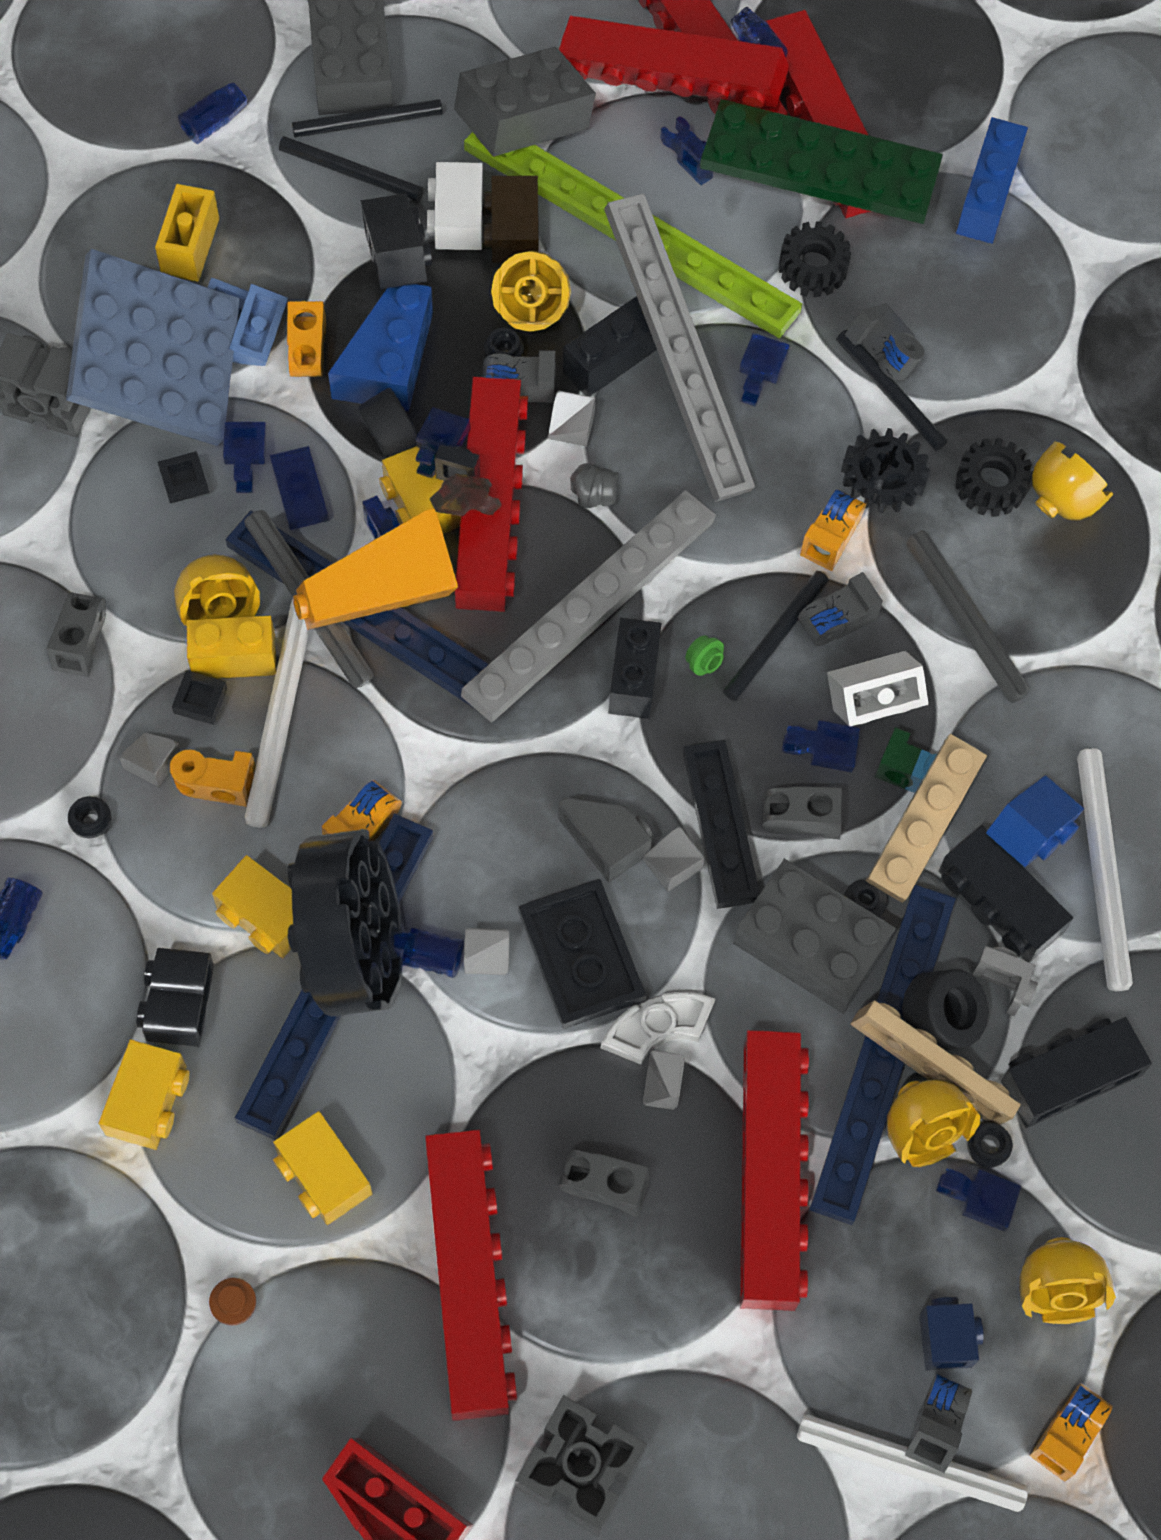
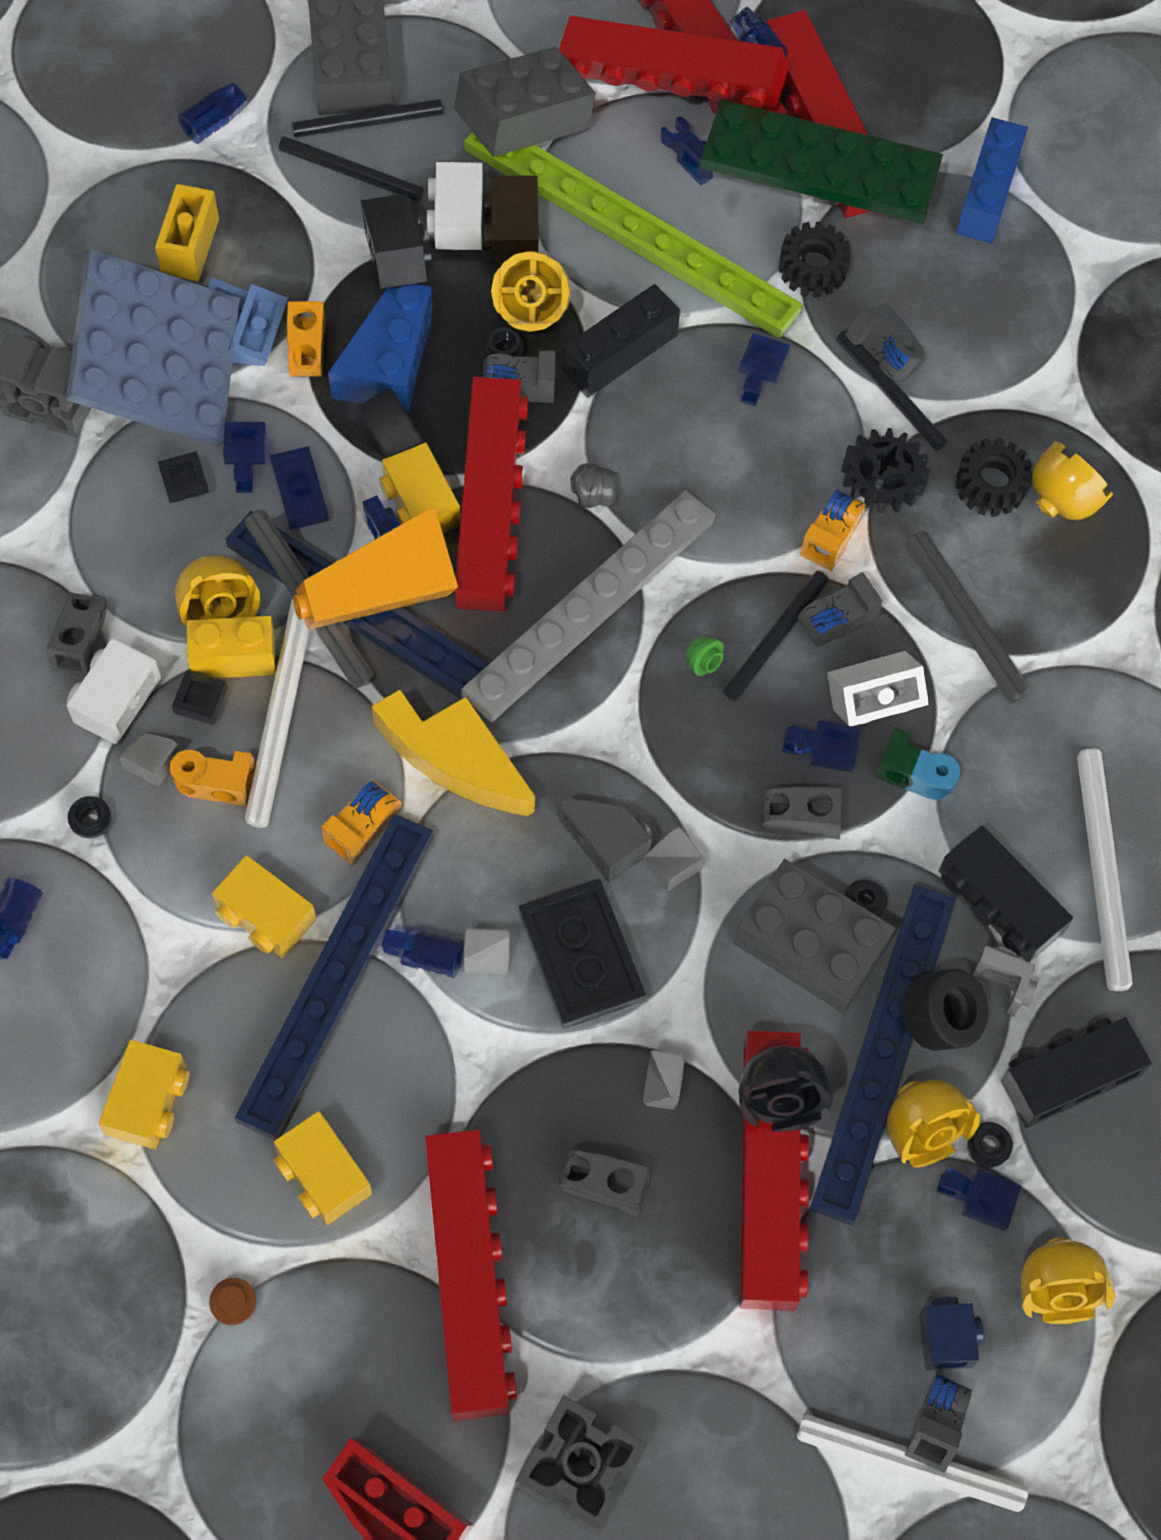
black brick [136,948,214,1047] -> none
black brick [287,829,403,1017] -> none
clear blue plate [415,407,470,478] -> none
clear smoke plate [429,473,502,516] -> none
black plate [435,444,480,489] -> none
light grey slope [548,391,596,446] -> none
white tile [600,992,715,1064] -> none
light grey plate [604,193,755,502] -> none
black brick [608,618,662,719] -> none
black plate [683,740,760,909] -> none
tan plate [850,1000,1021,1125] -> none
tan plate [865,733,987,903] -> none
blue brick [986,775,1084,867] -> none
light orange leg [1029,1383,1113,1482] -> none
none -> white brick [66,638,161,745]
none -> yellow slope [371,690,535,816]
none -> black cylinder [738,1045,832,1132]

